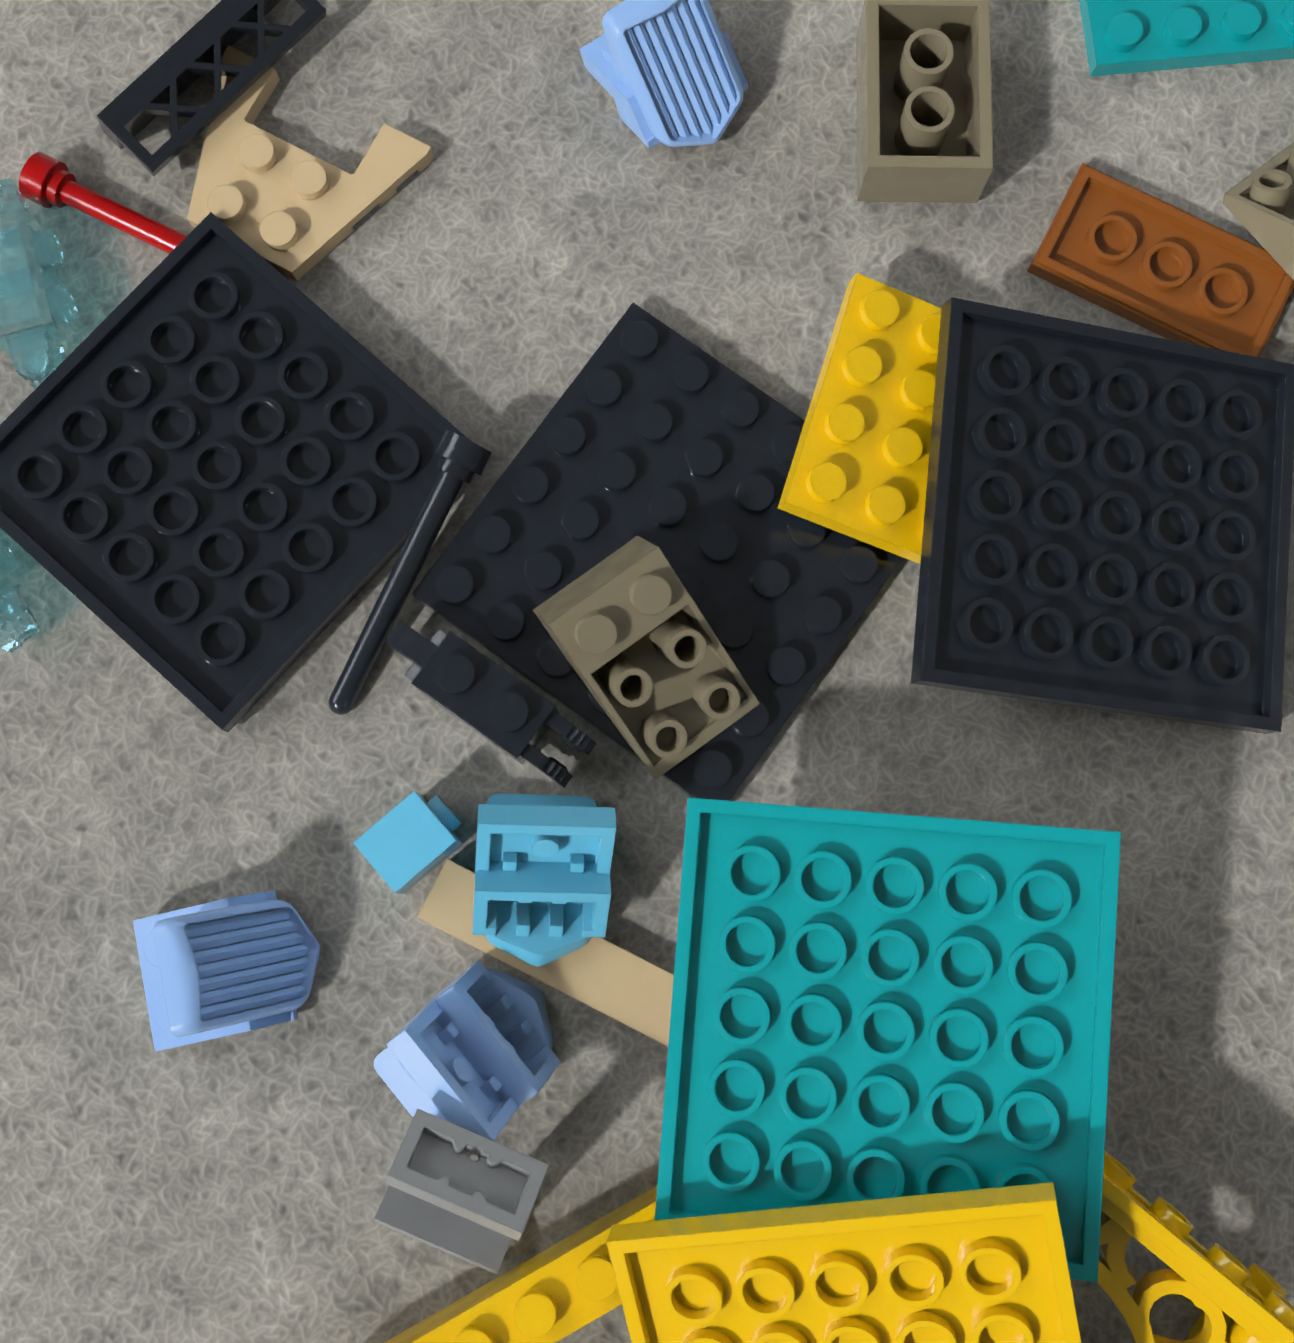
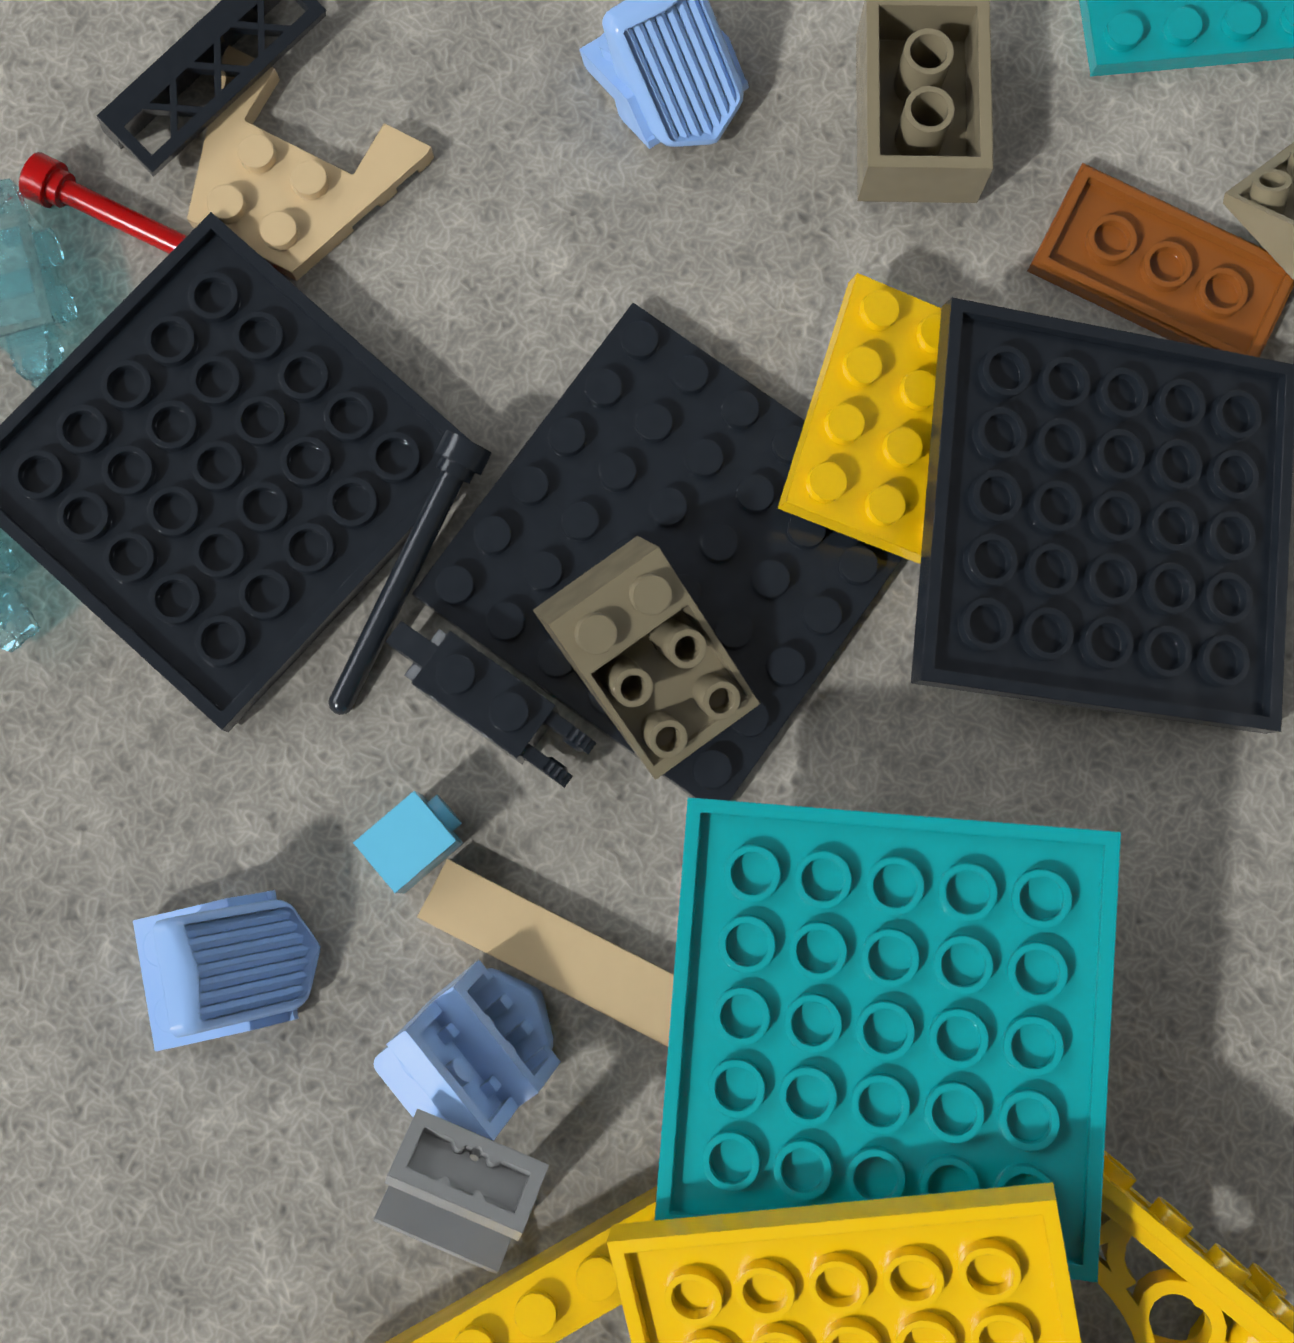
medium azure piece [472,793,616,967] -> none

